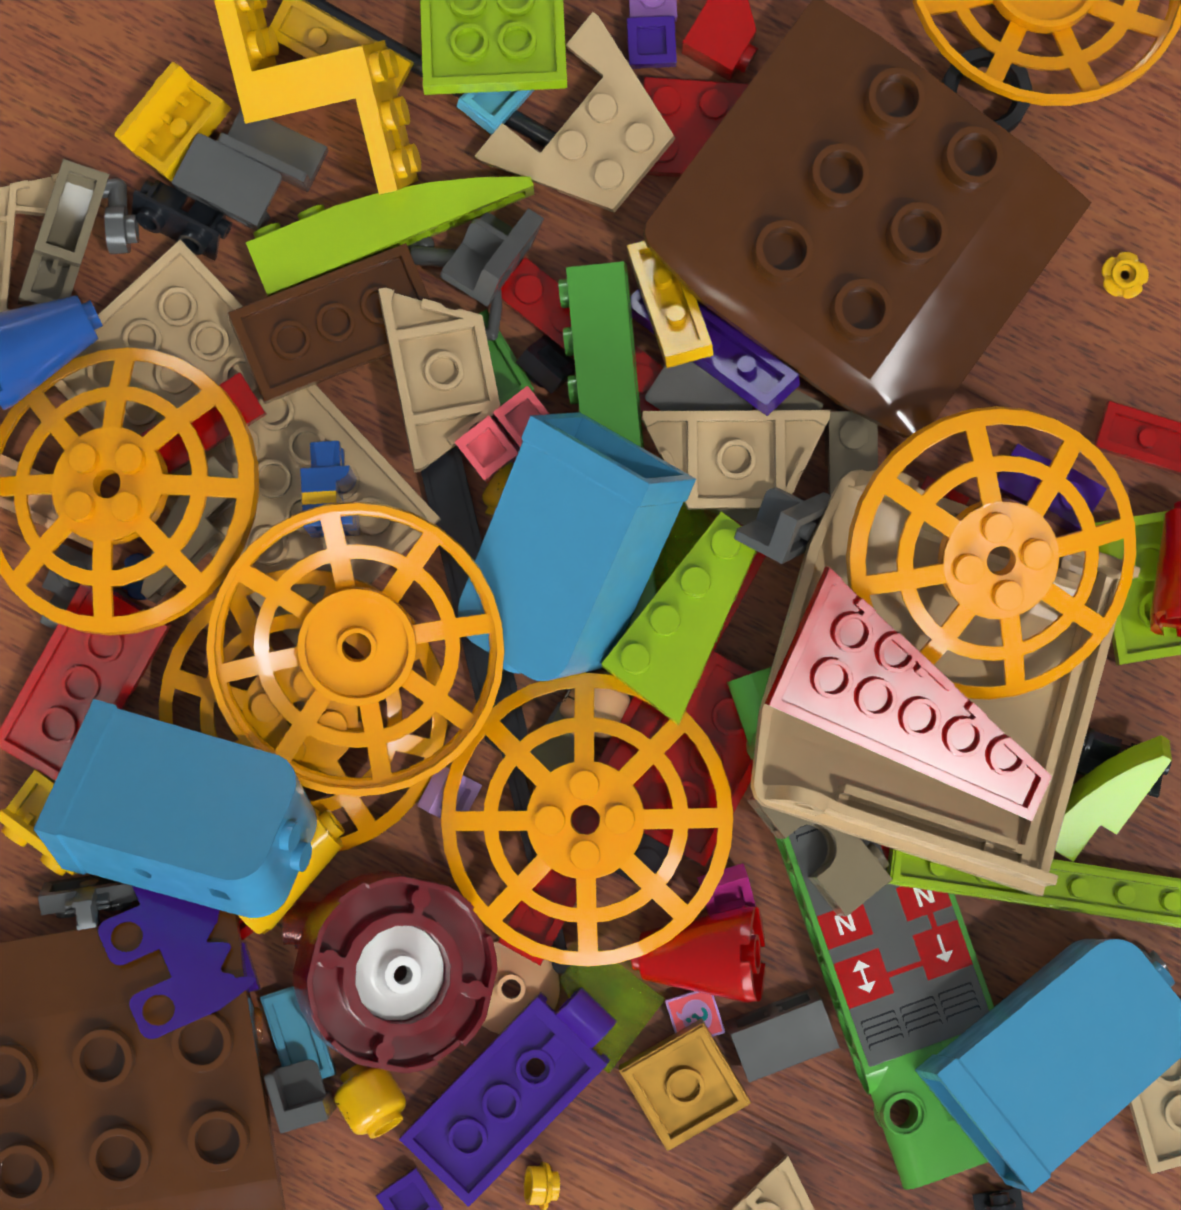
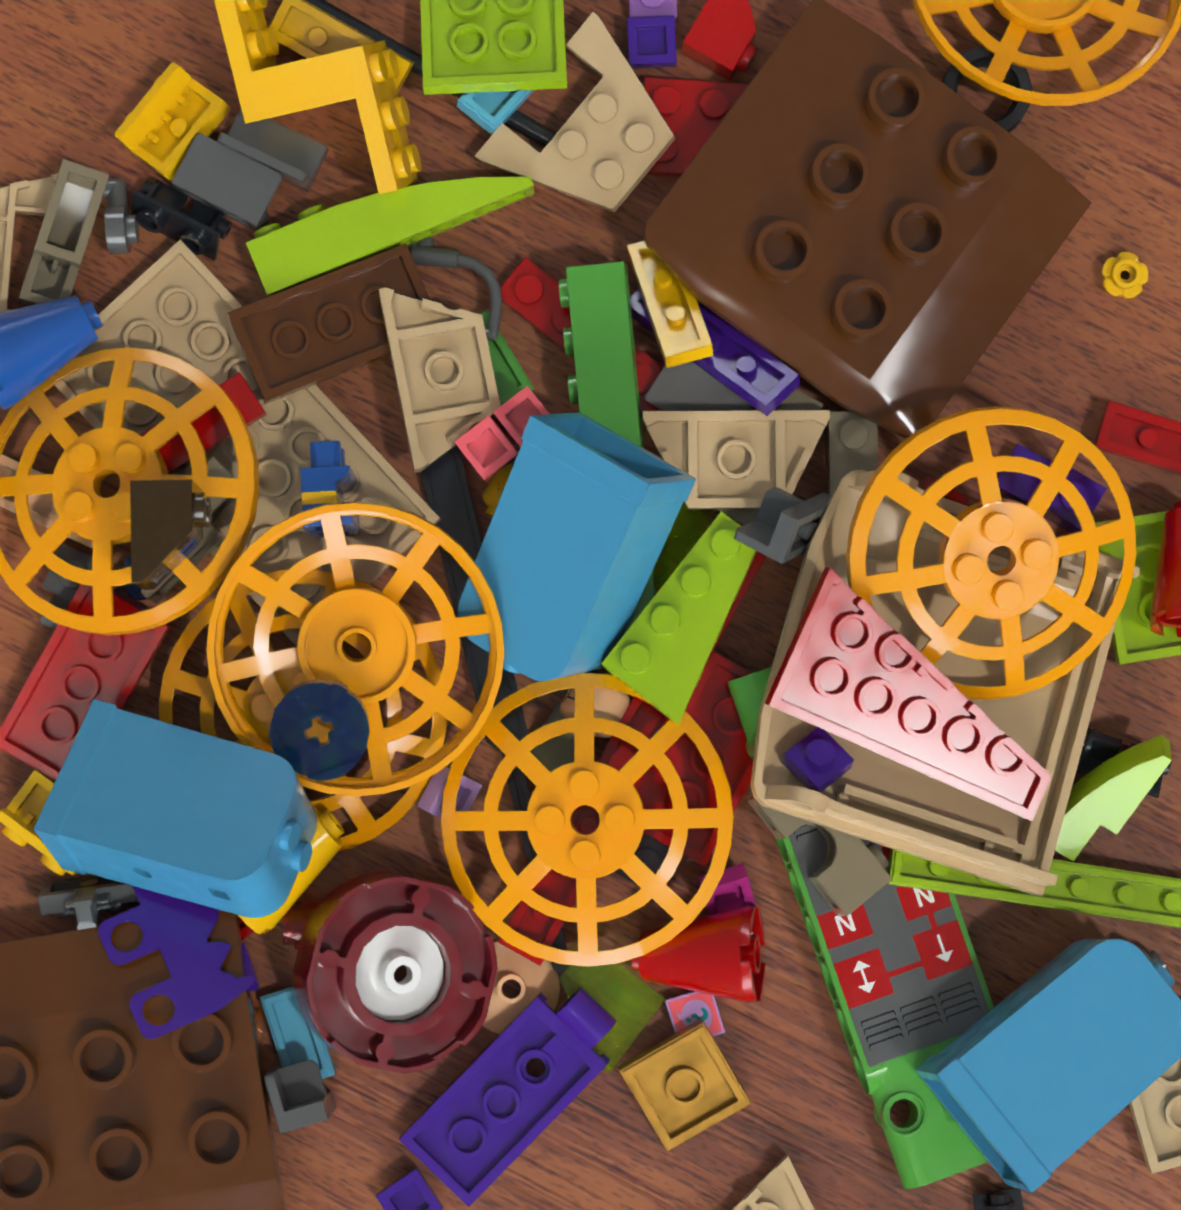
yellow head [334,1064,406,1139] -> none
dark grey panel [440,208,544,307] -> none
black plate [516,335,576,394] -> none
yellow plate [524,1162,560,1210] -> none
dark grey hinge [725,987,840,1083] -> none
none -> dark brown slope [130,479,212,590]
none -> clear blue plate [269,679,370,781]
none -> dark purple plate [782,727,854,793]

